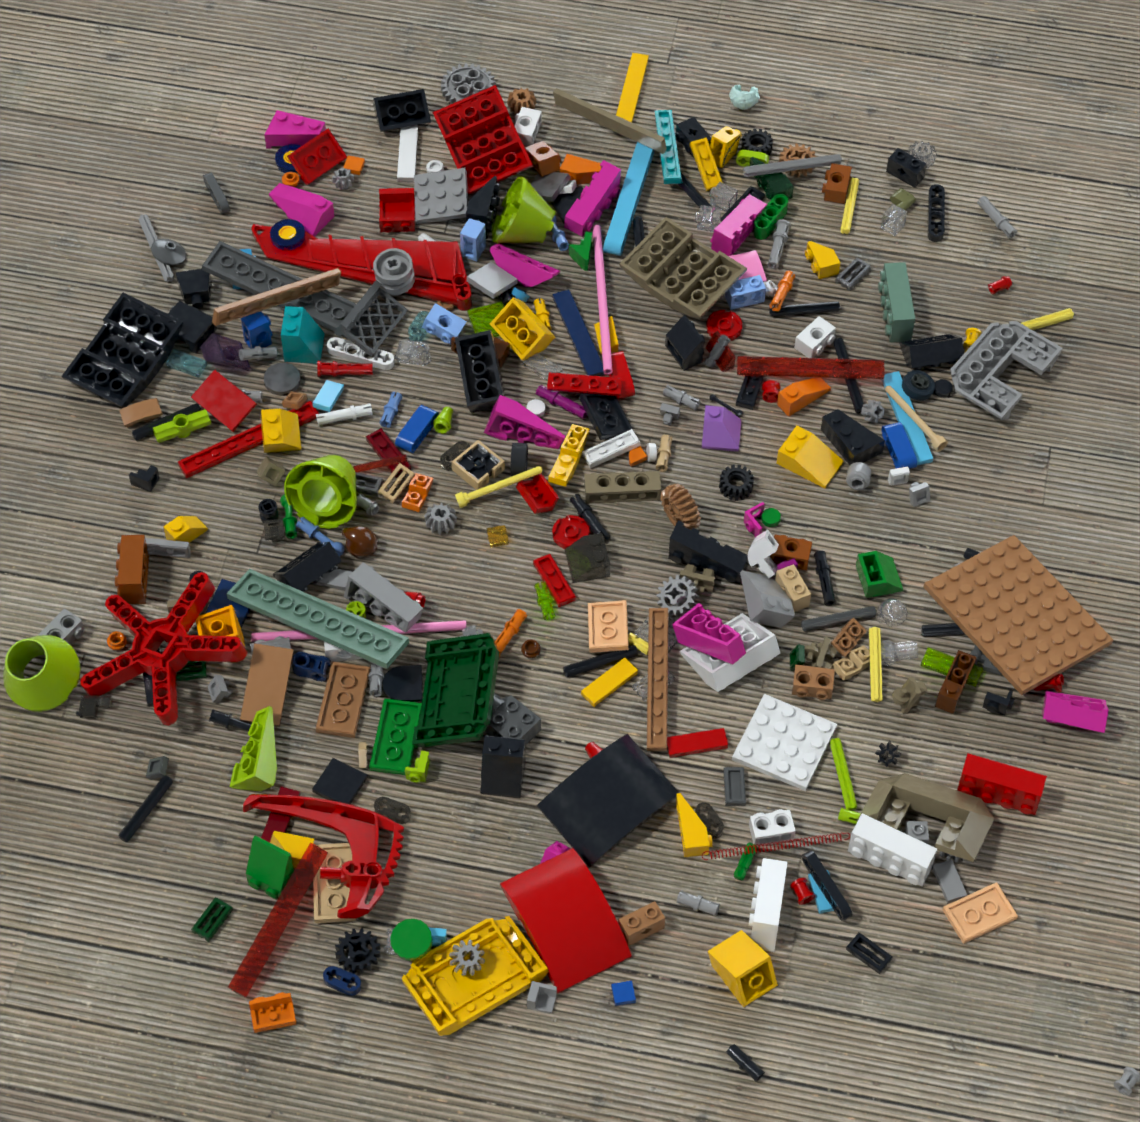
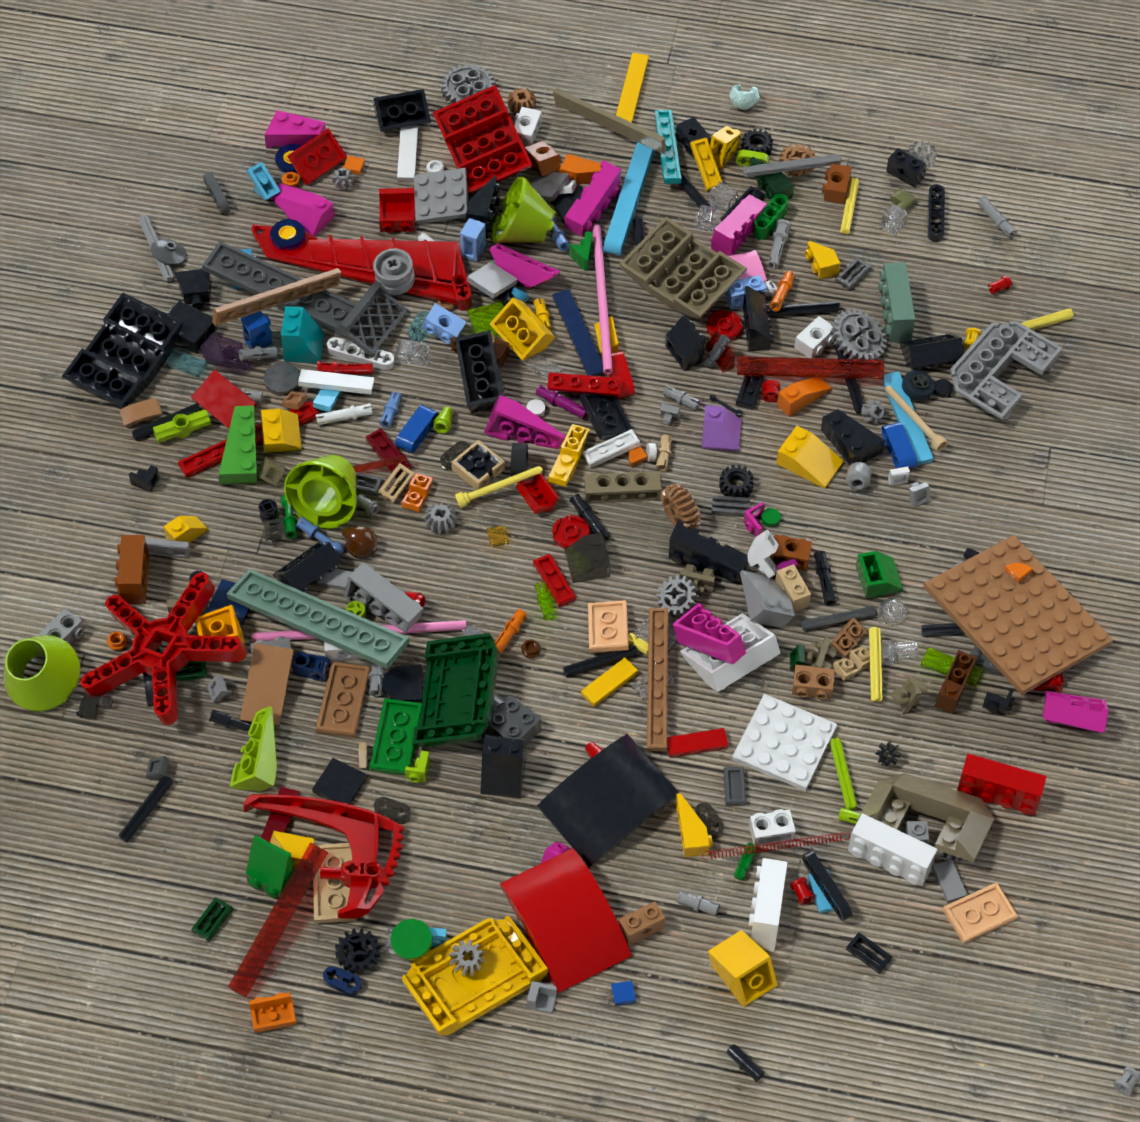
none -> bright green wedge [219,406,257,484]
none -> medium azure slope [246,162,281,200]
none -> white tile [298,369,374,394]
none -> flat silver tile [711,495,750,517]
none -> black slope [743,286,774,351]
none -> light grey gear [830,308,887,364]
none -> orange tile [1004,563,1033,582]

